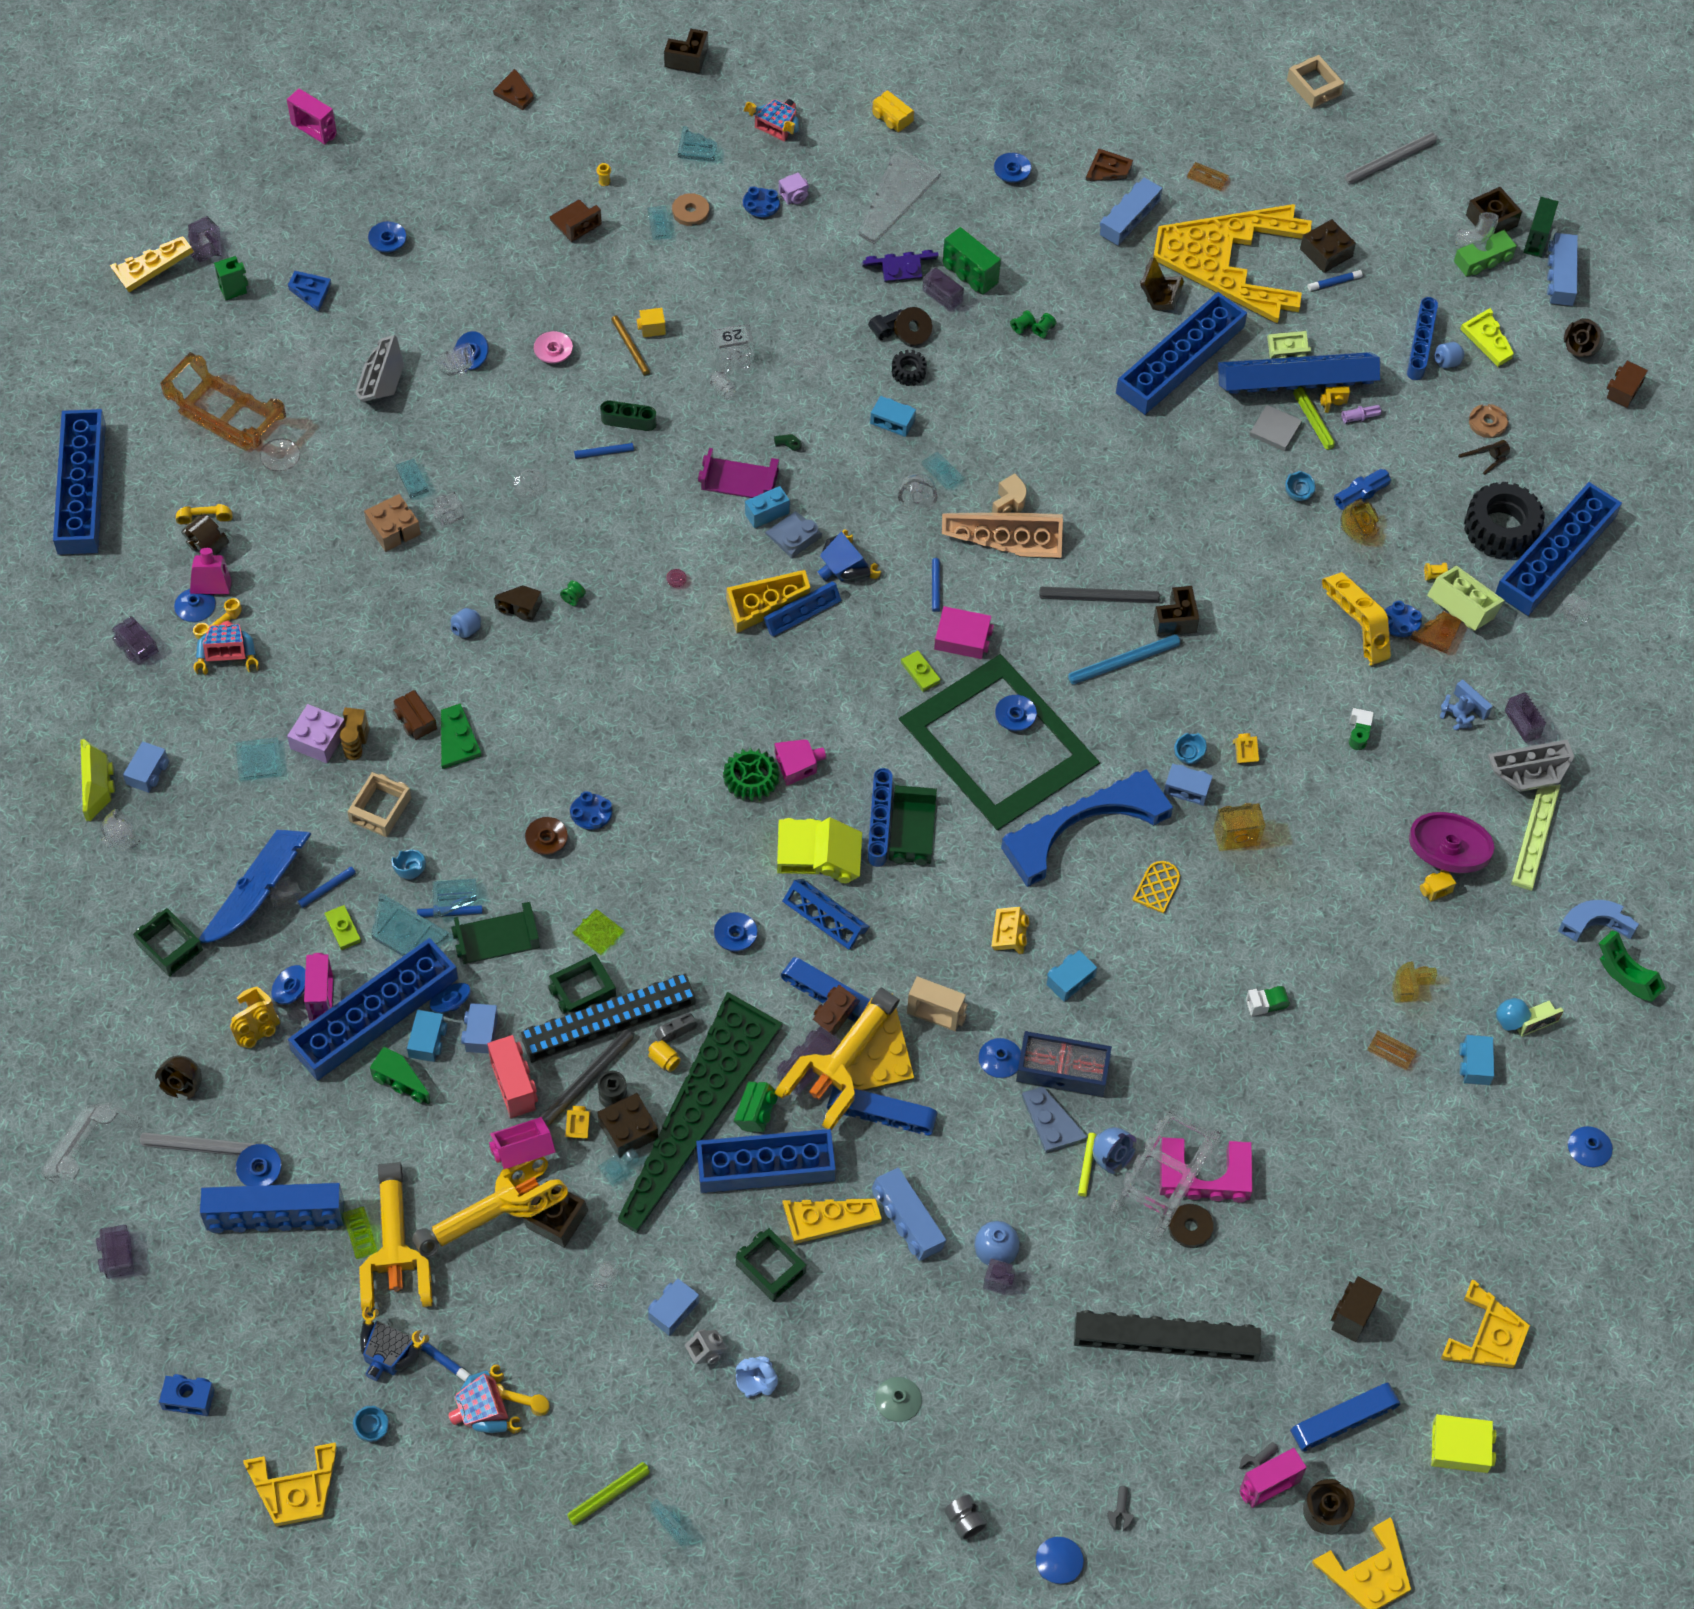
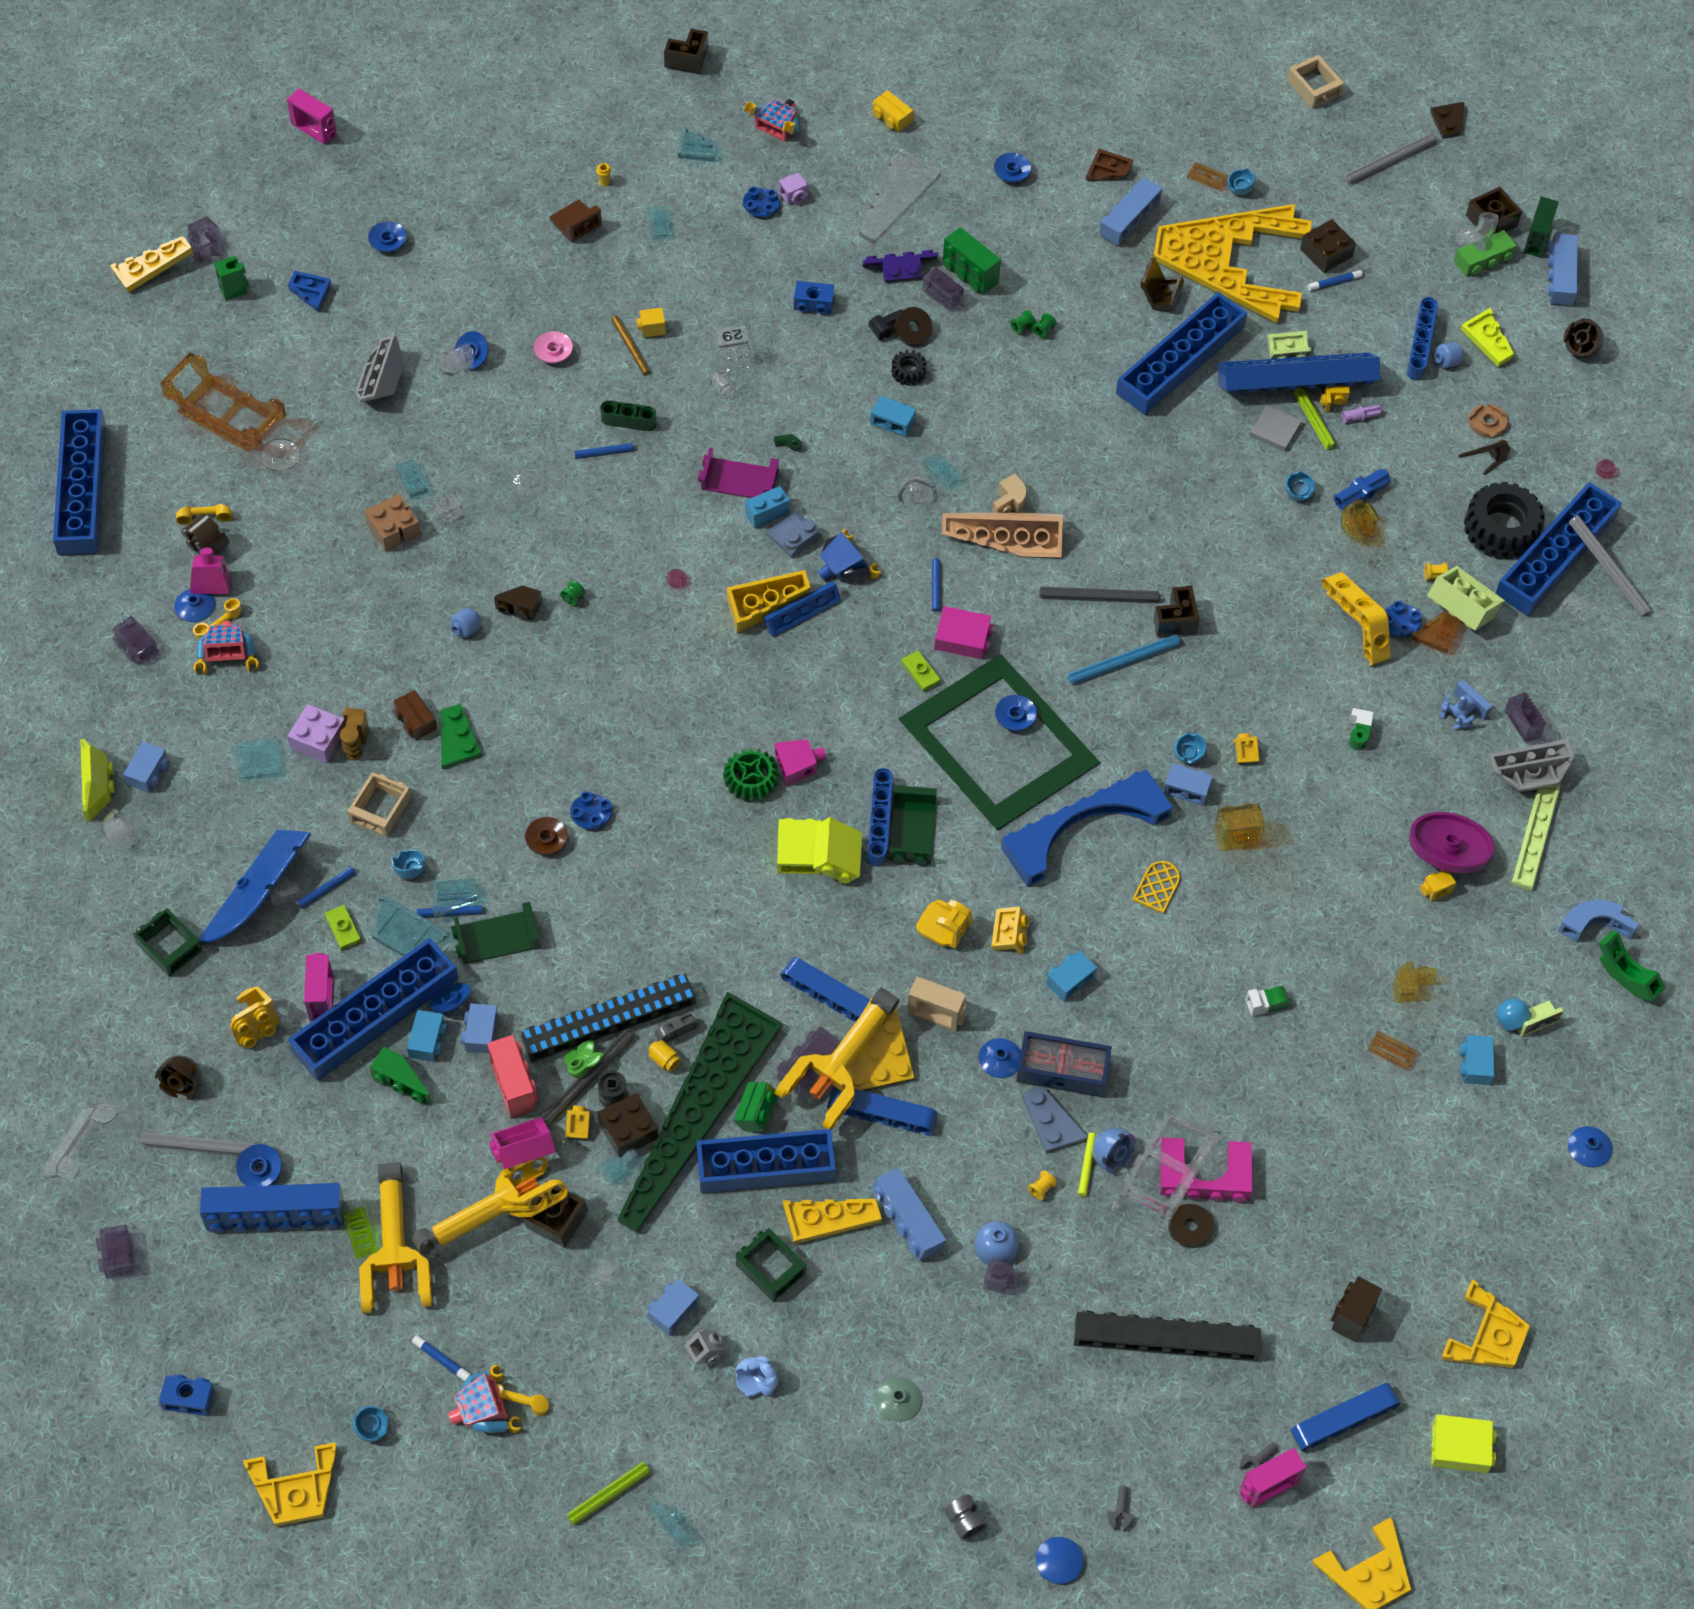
blue dish [271,965,306,1005] -> none
torso [360,1307,429,1381] -> none
reddish brown wing [493,69,534,110] -> none
dark green window [548,954,617,1014] -> none
clear neon green piece [572,909,624,955] -> none
medium nougat tile [672,193,709,226] -> none
blue dish [714,912,757,951] -> none
blue fence [782,879,870,950] -> none
reddish brown brick [812,985,860,1036] -> none
dark brown brick [1303,1479,1355,1534] -> none
reddish brown brick [1606,360,1648,408] -> none
none -> bright green plate [564,1040,604,1078]
none -> blue brick [794,281,834,314]
none -> yellow piece [916,900,973,949]
none -> yellow bush [1027,1170,1057,1201]
none -> dark azure hair [1228,168,1256,196]
none -> dark brown wing [1430,102,1465,139]
none -> light grey axle [1569,515,1650,616]
none -> clear pink plate [1595,459,1616,478]

